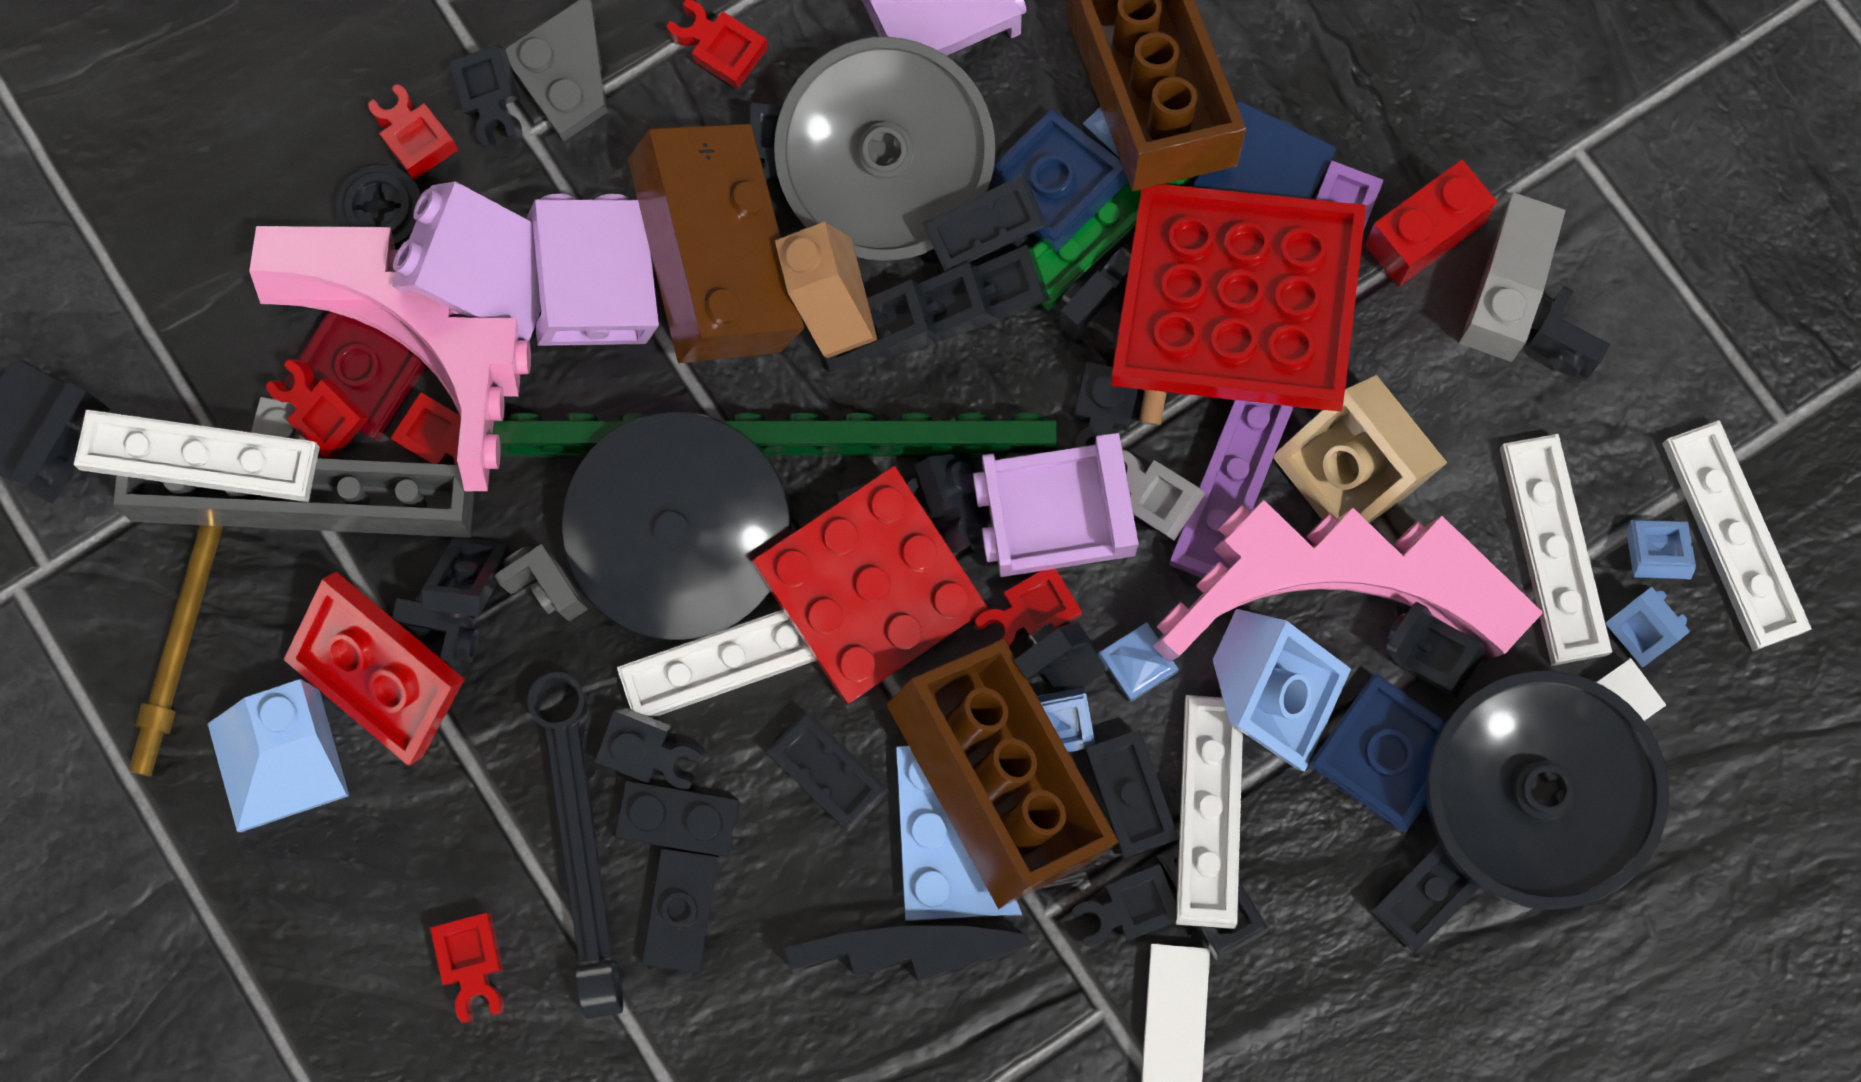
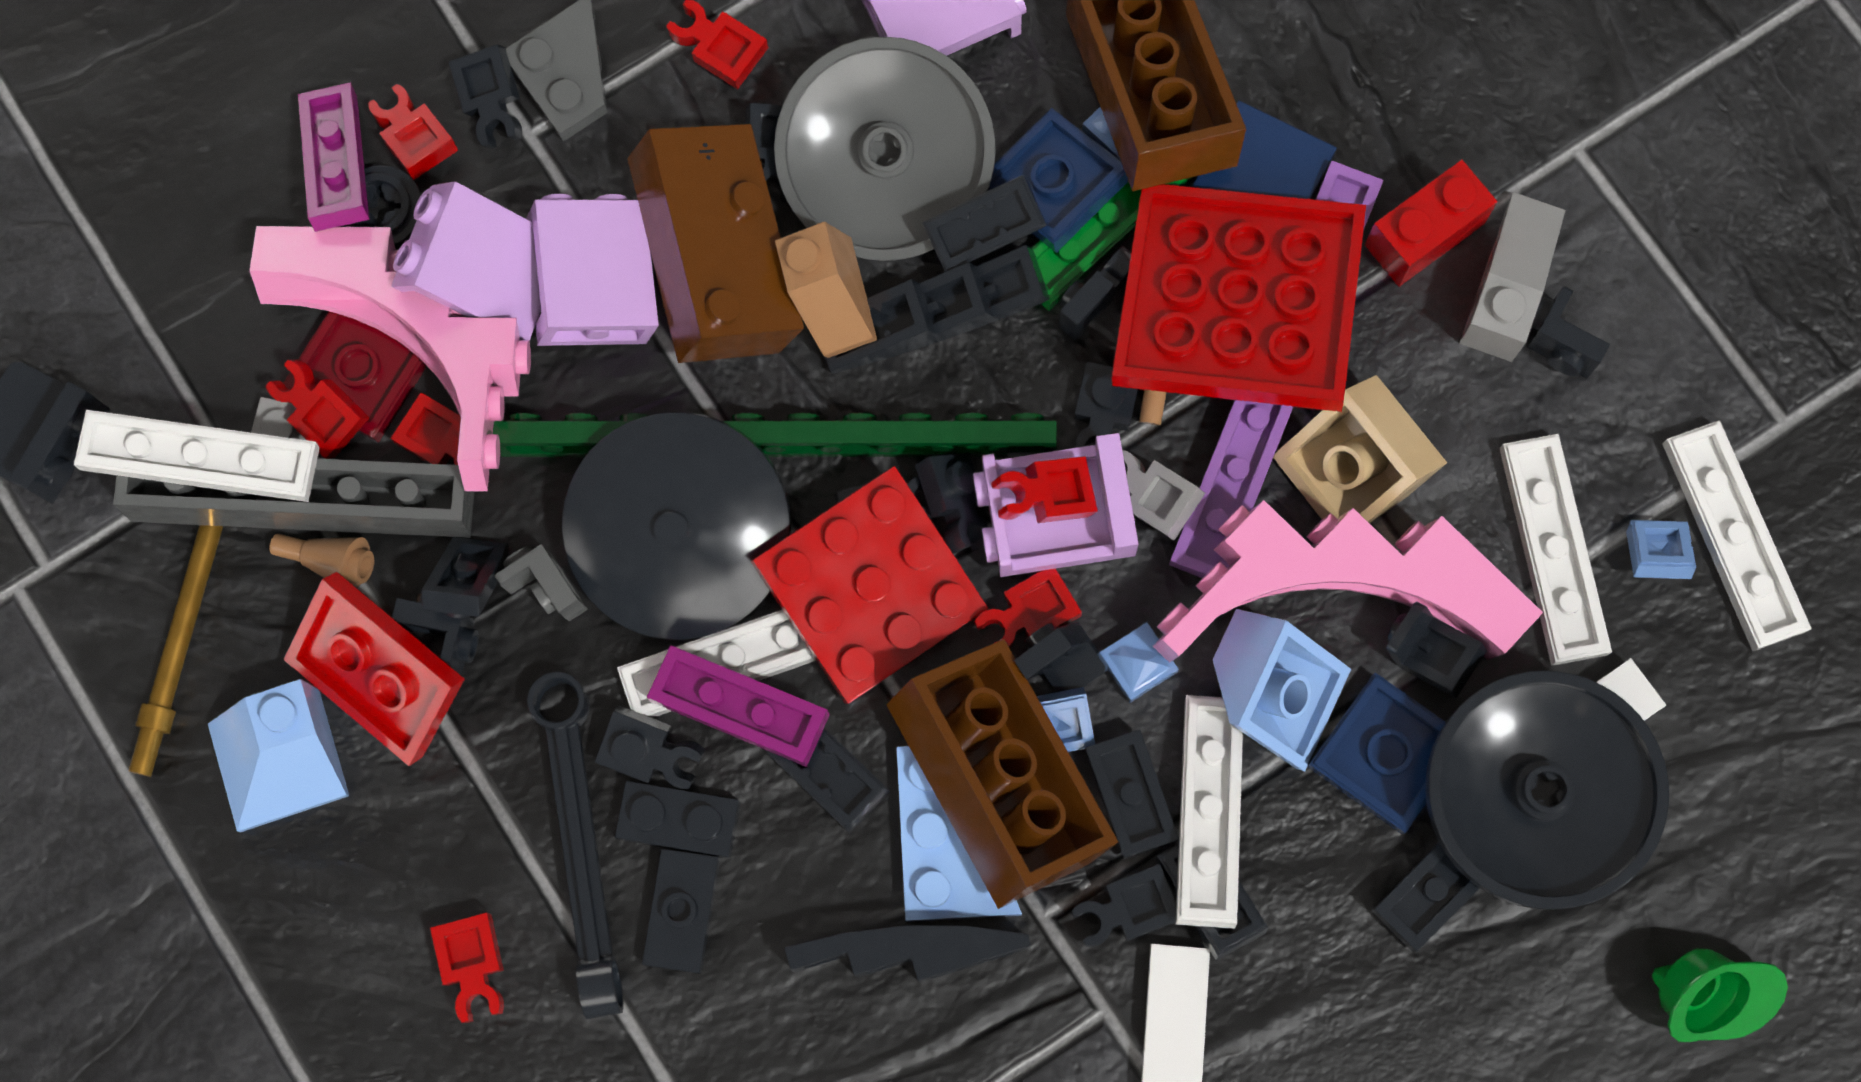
medium blue tile [1605,587,1690,667] -> none
none -> medium nougat cone [269,533,374,588]
none -> magenta plate [298,82,369,232]
none -> magenta plate [647,645,830,767]
none -> red plate [991,456,1098,523]
none -> green piece [1652,948,1788,1042]

